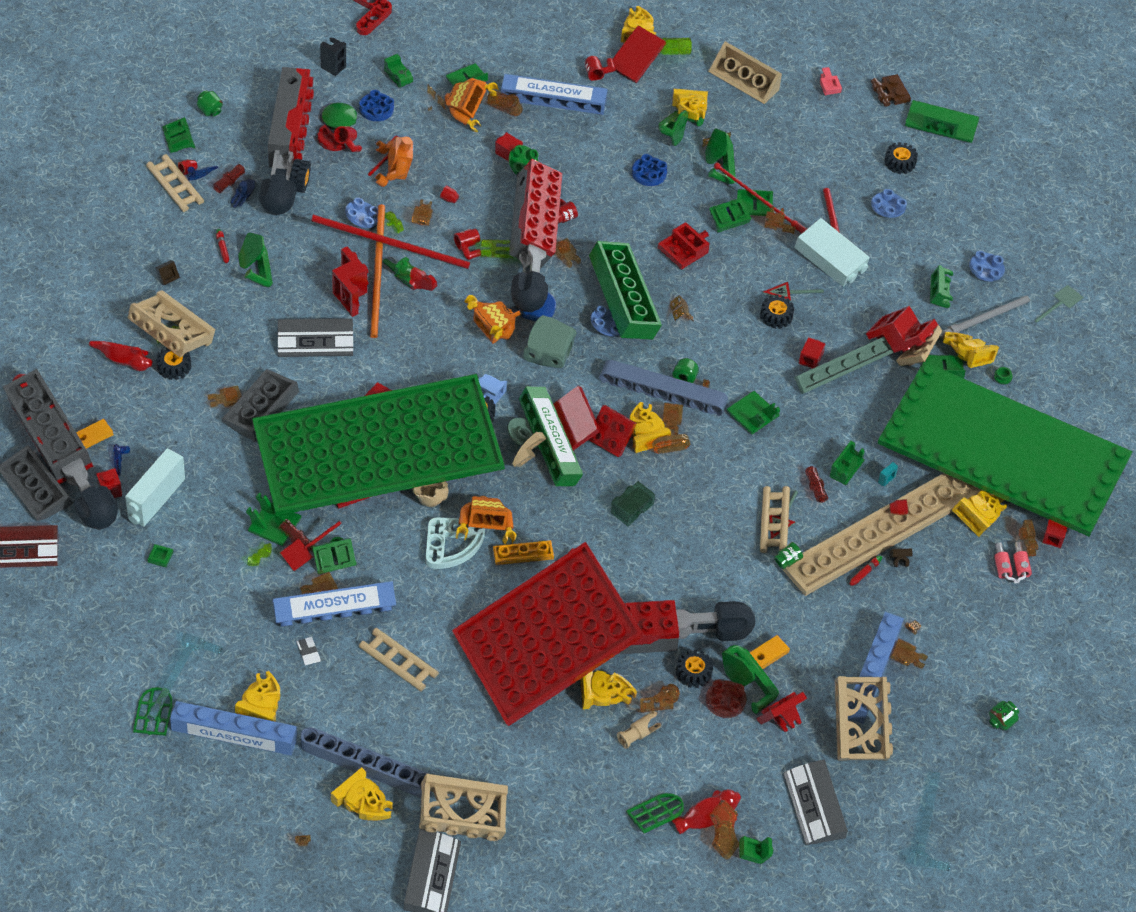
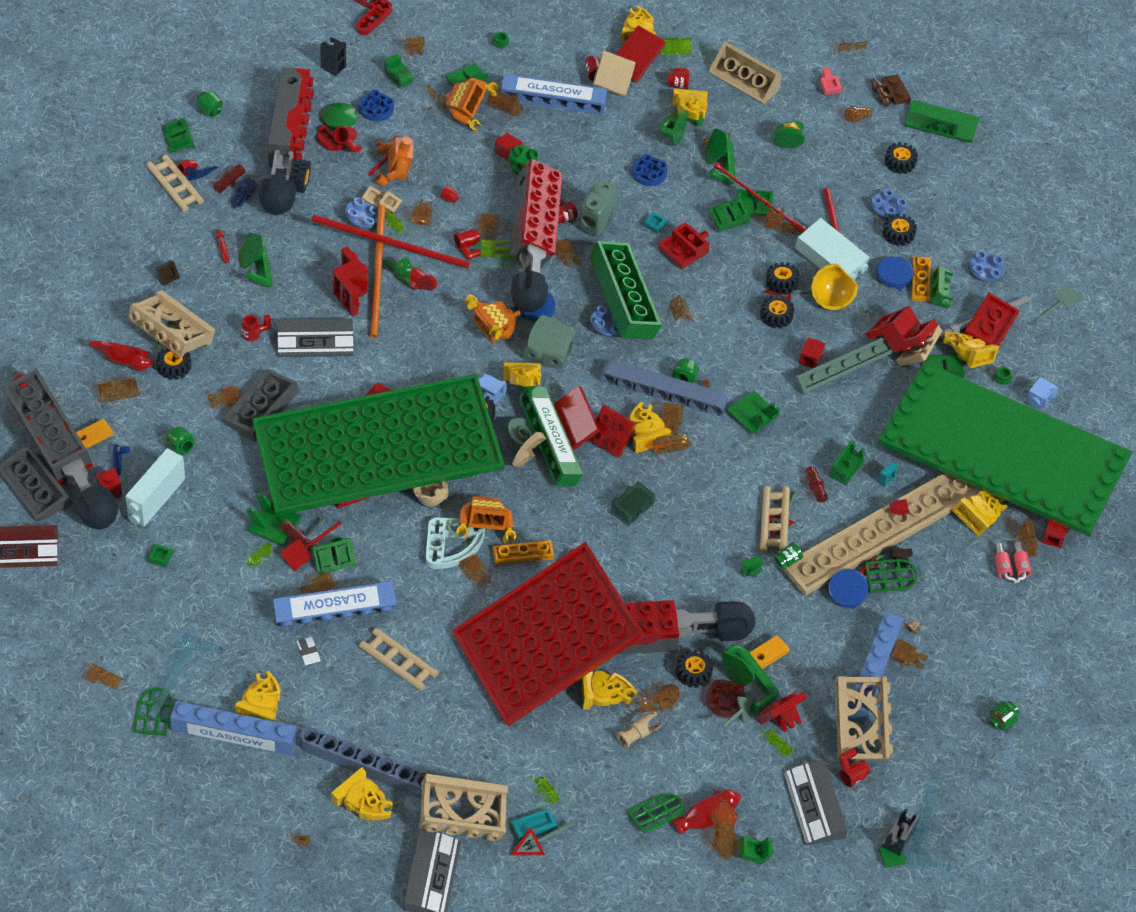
none -> clear orange piece [85,663,126,690]
none -> clear orange slope [98,377,139,403]
none -> green head [166,427,195,455]
none -> red piece [241,315,271,341]
none -> tan slope [361,186,402,214]
none -> clear orange tile [405,36,425,56]
none -> clear orange plate [459,554,491,588]
none -> clear orange plate [479,213,499,241]
none -> green plate [492,32,509,48]
none -> yellow piece [503,362,541,387]
none -> teal tile [510,808,557,841]
none -> piece [510,822,574,855]
none -> clear neon green piece [533,776,559,805]
none -> sand green piece [579,180,618,236]
none -> tan slope [593,51,635,97]
none -> teal tile [643,212,668,234]
none -> red piece [668,67,690,89]
none -> sand green piece [722,697,756,728]
none -> green plate [740,555,763,578]
none -> black wheel [766,262,800,295]
none -> clear neon green piece [767,729,792,756]
none -> green piece [773,121,805,148]
none -> yellow cylinder [811,263,858,310]
none -> blue tile [829,569,868,609]
none -> clear orange piece [838,38,868,52]
none -> red piece [839,748,871,787]
none -> clear orange cone [845,106,872,123]
none -> green window [865,559,918,593]
none -> blue tile [876,257,913,290]
none -> green tile [879,846,905,868]
none -> black hinge [881,809,921,856]
none -> black wheel [883,213,917,246]
none -> light orange tile [911,256,931,302]
none -> red tile [963,292,1020,346]
none -> light blue window [1026,377,1059,409]

